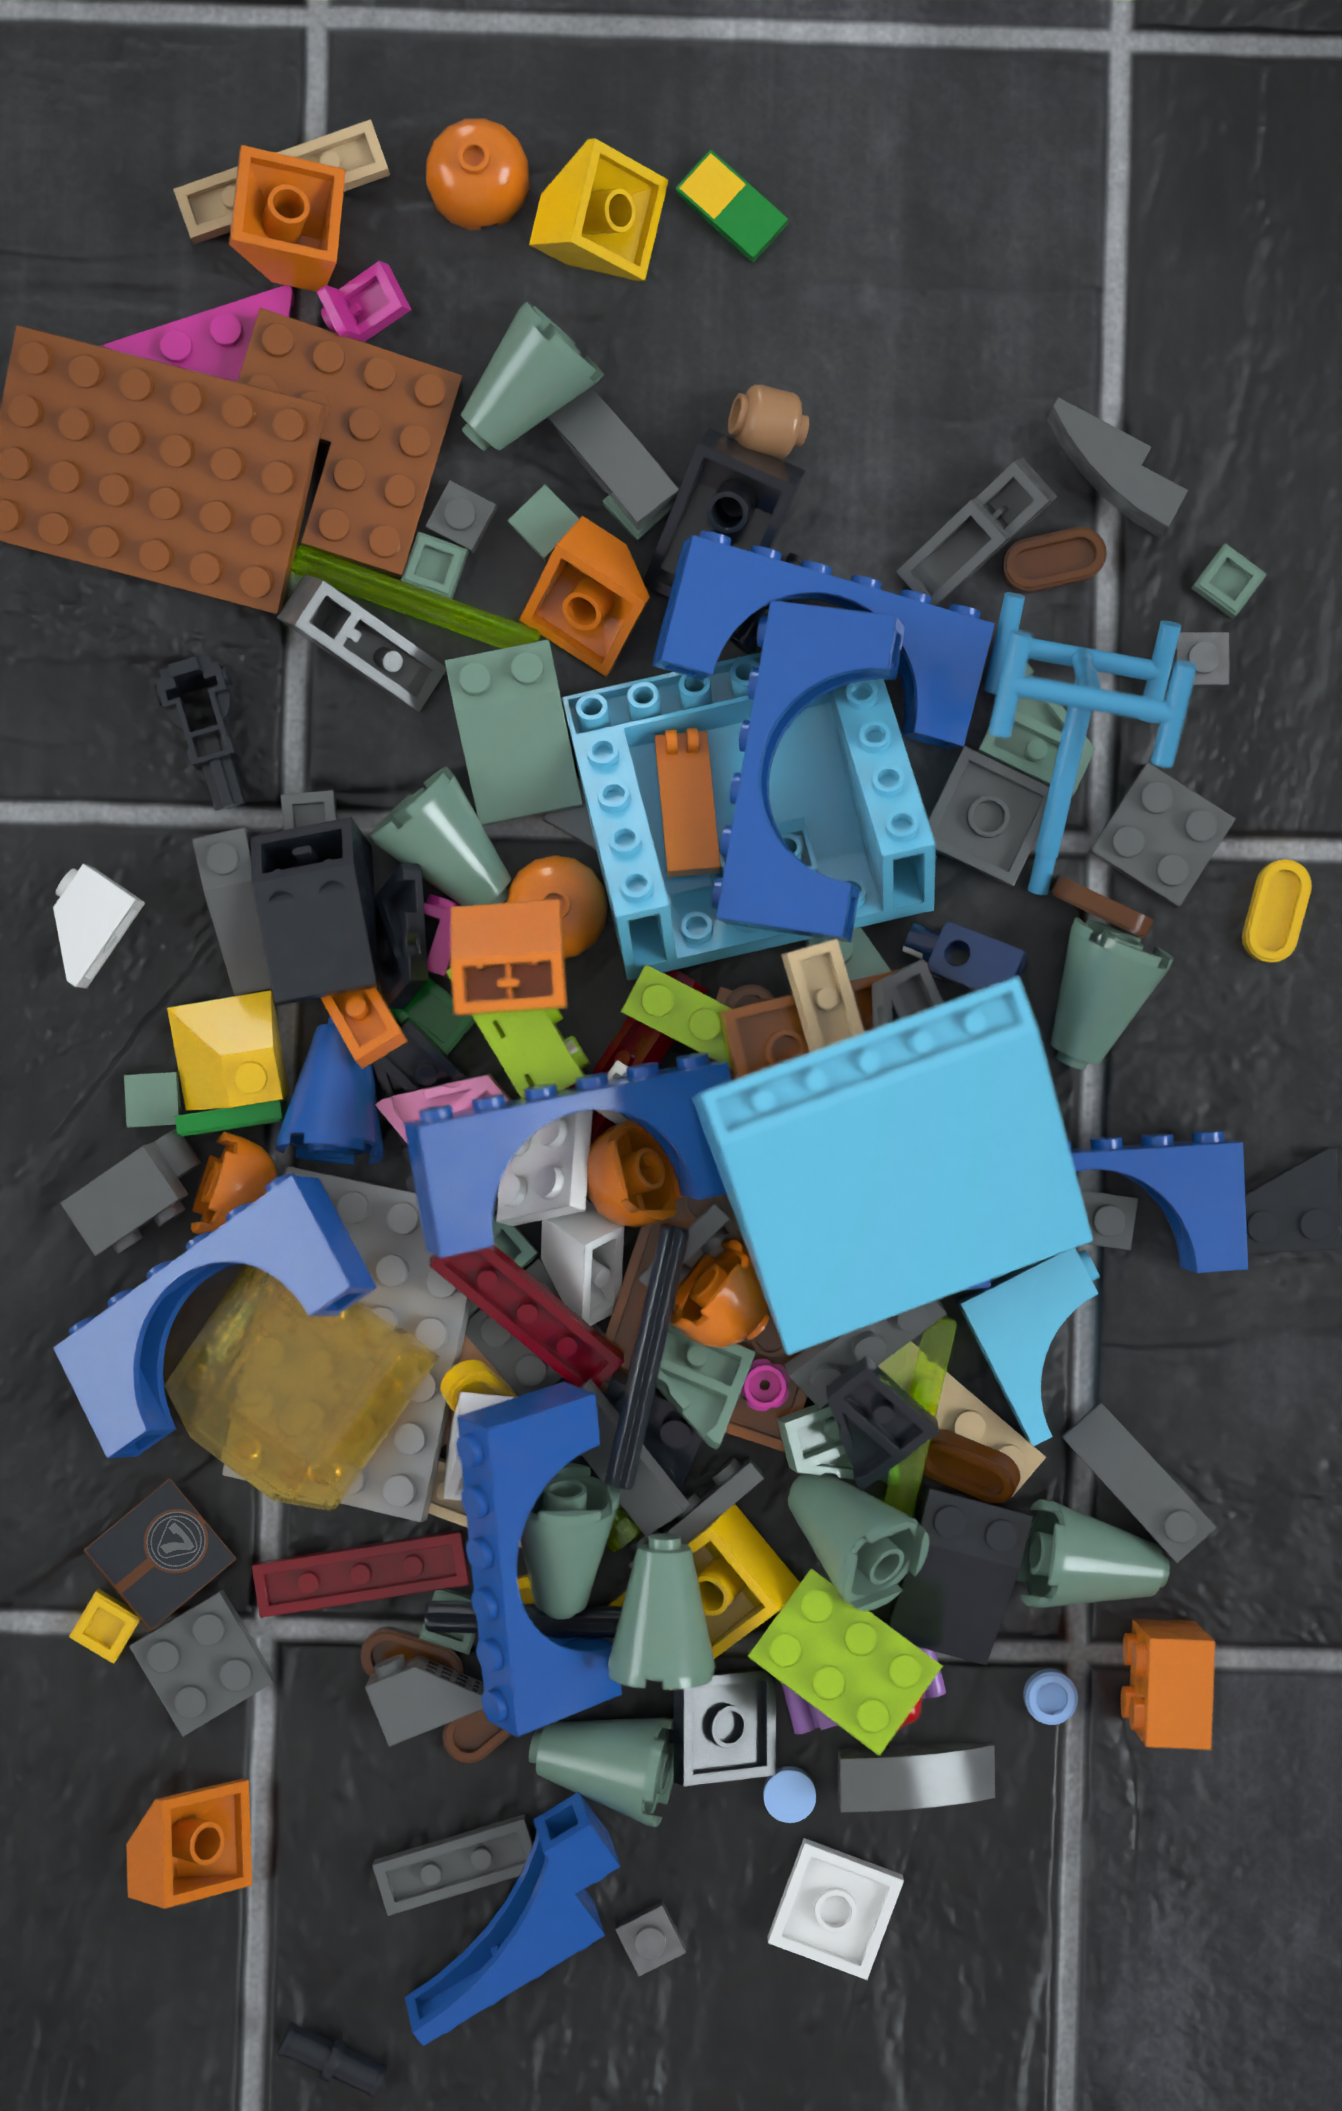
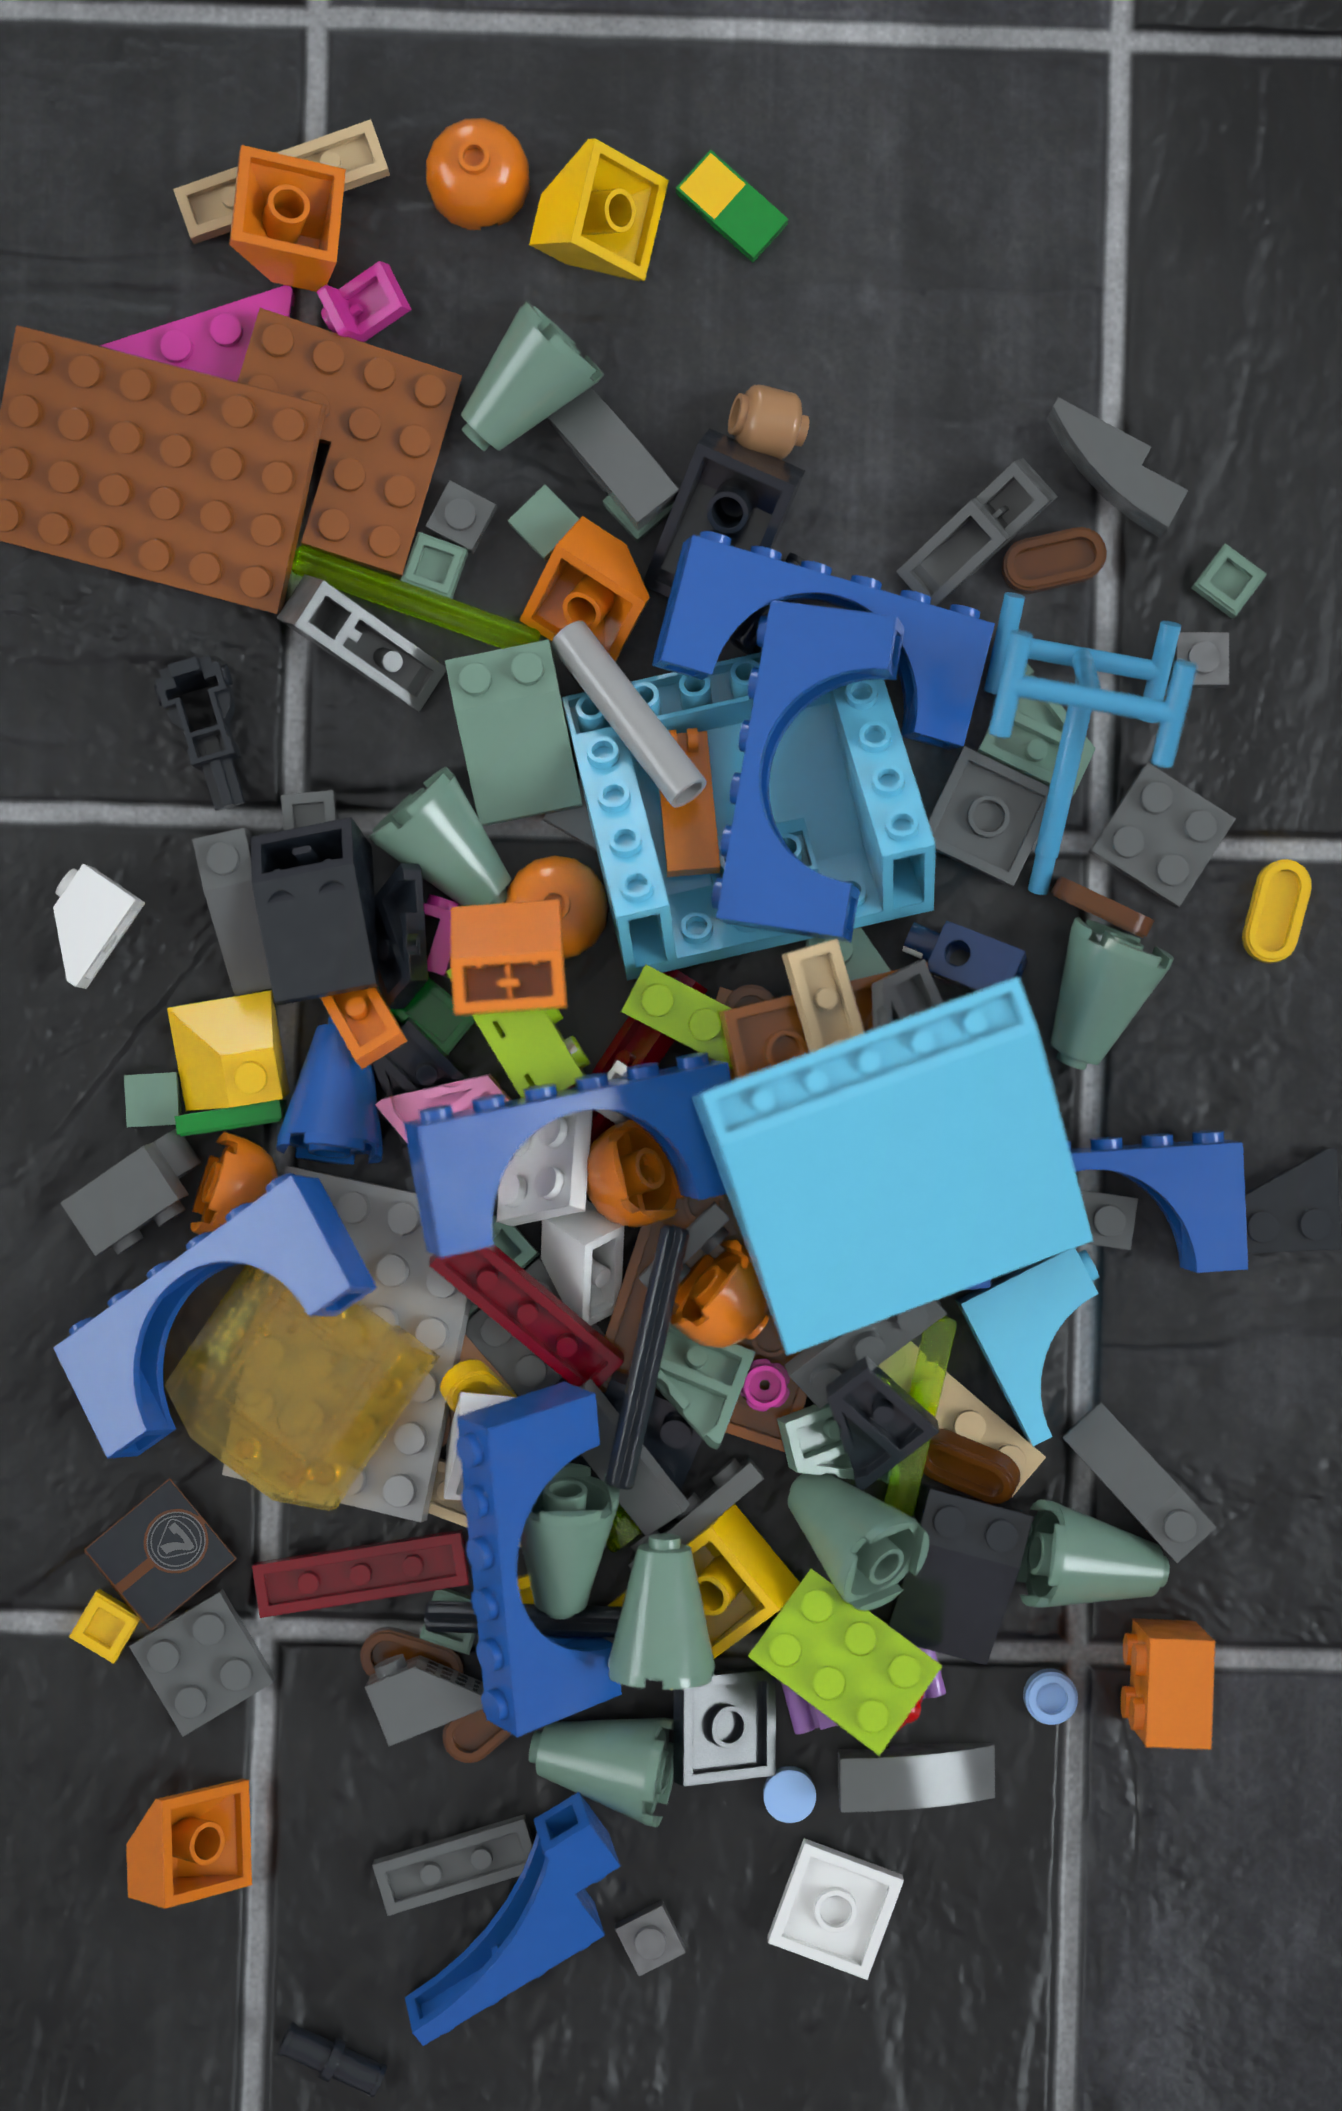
none -> light grey piece [551,621,707,808]

